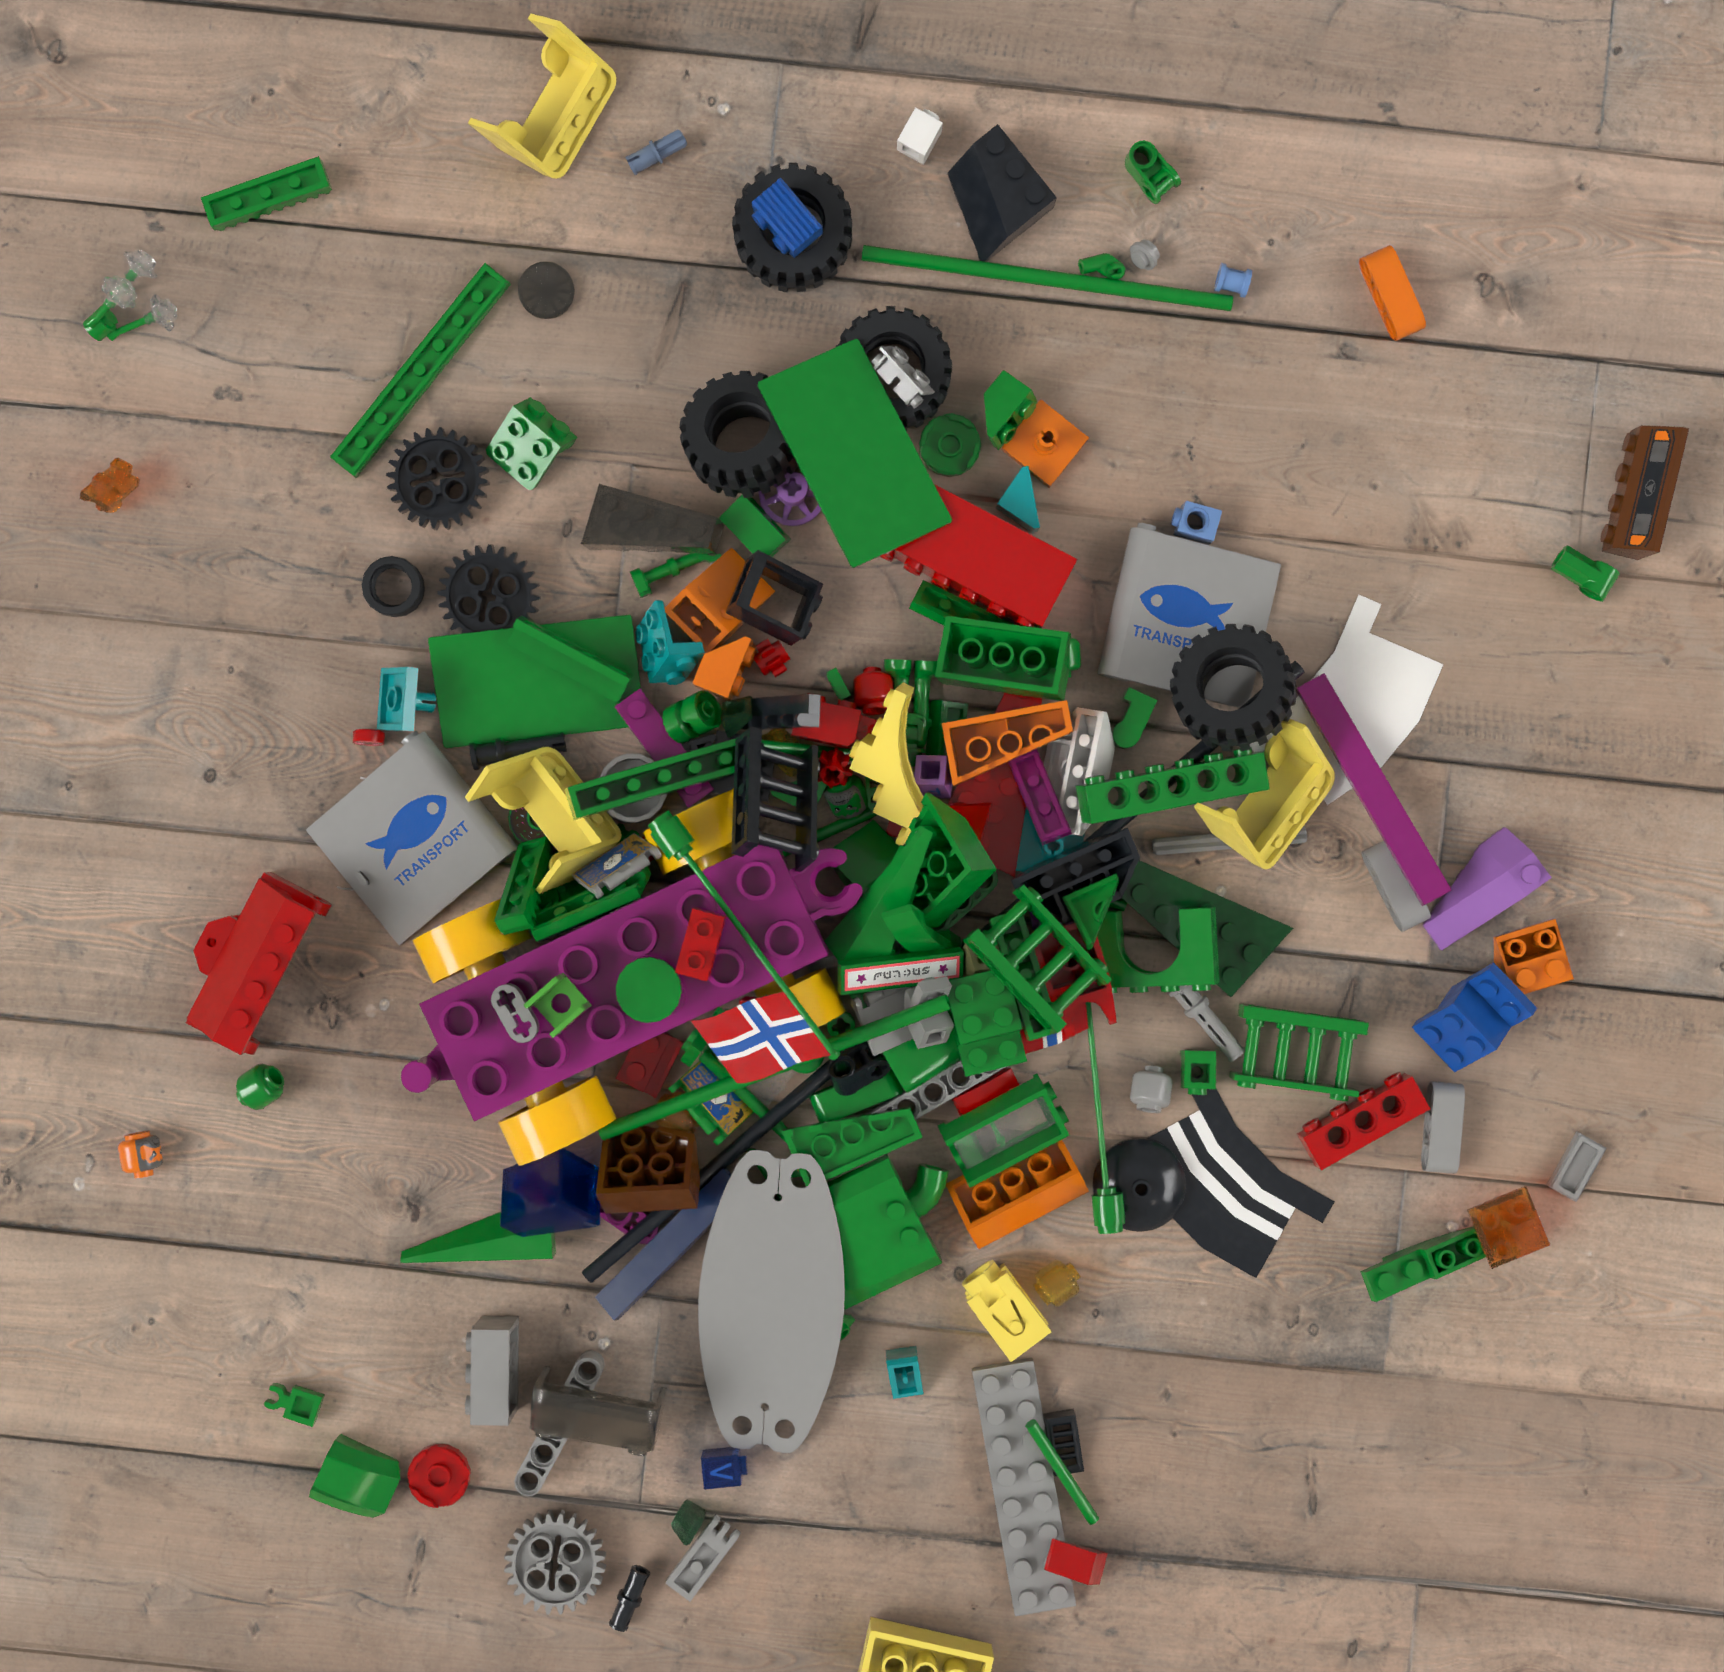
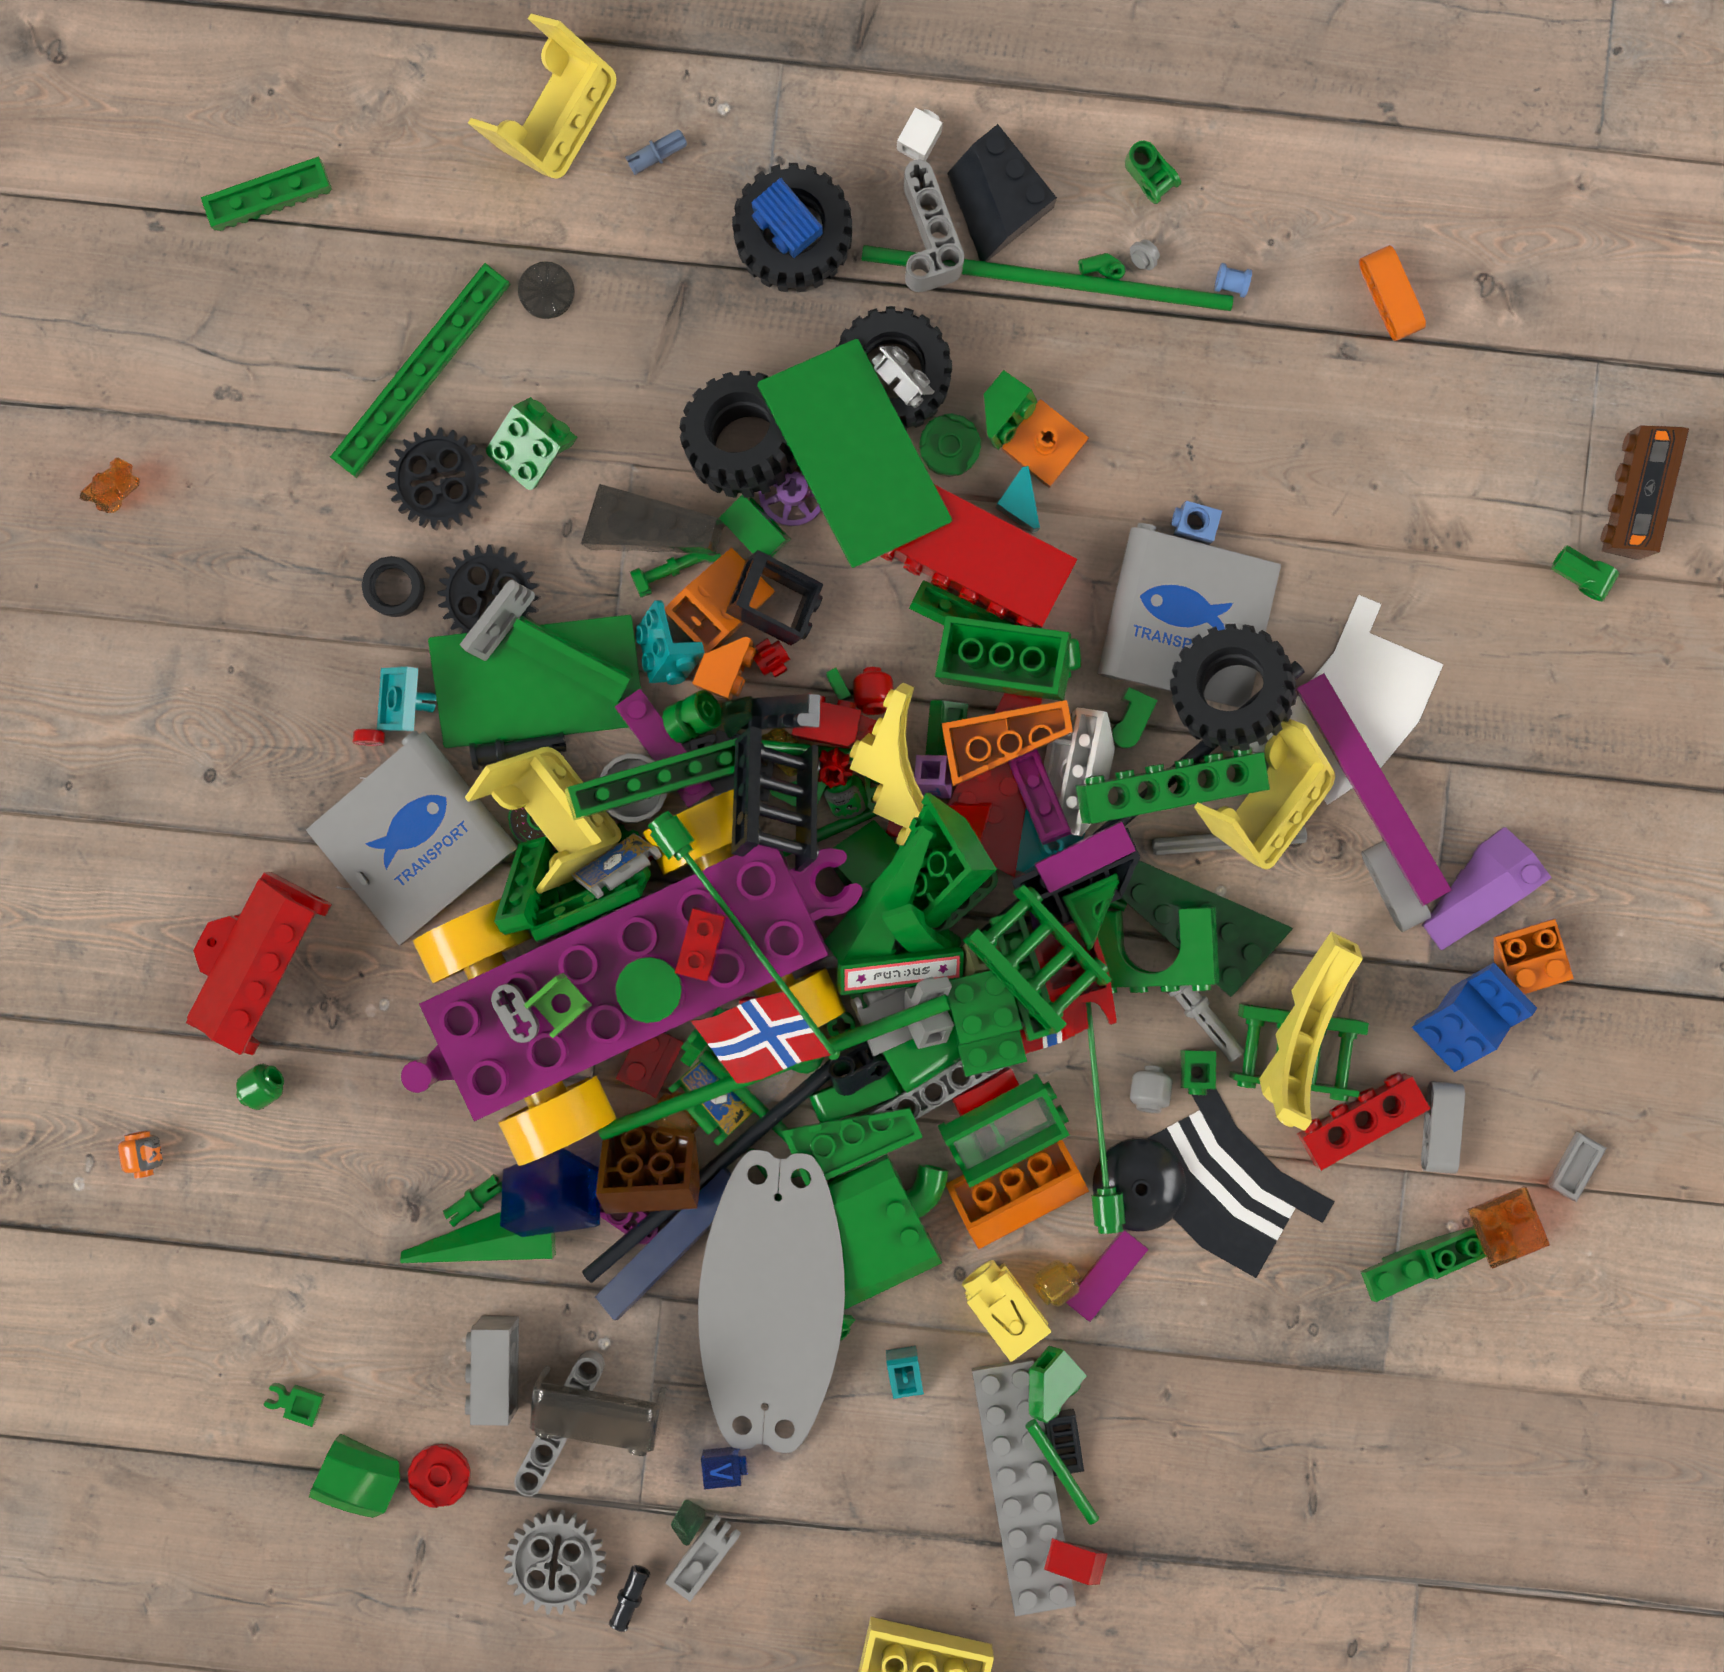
clear plant [83,249,178,341] -> none
green piece [884,659,937,767] -> none
none -> green pin [443,1174,505,1227]
none -> light grey hinge [460,580,535,661]
none -> light grey beam [903,159,965,292]
none -> slope [1029,1346,1087,1423]
none -> magenta tile [1034,821,1136,893]
none -> magenta tile [1065,1229,1148,1322]
none -> light yellow arch [1259,932,1363,1131]

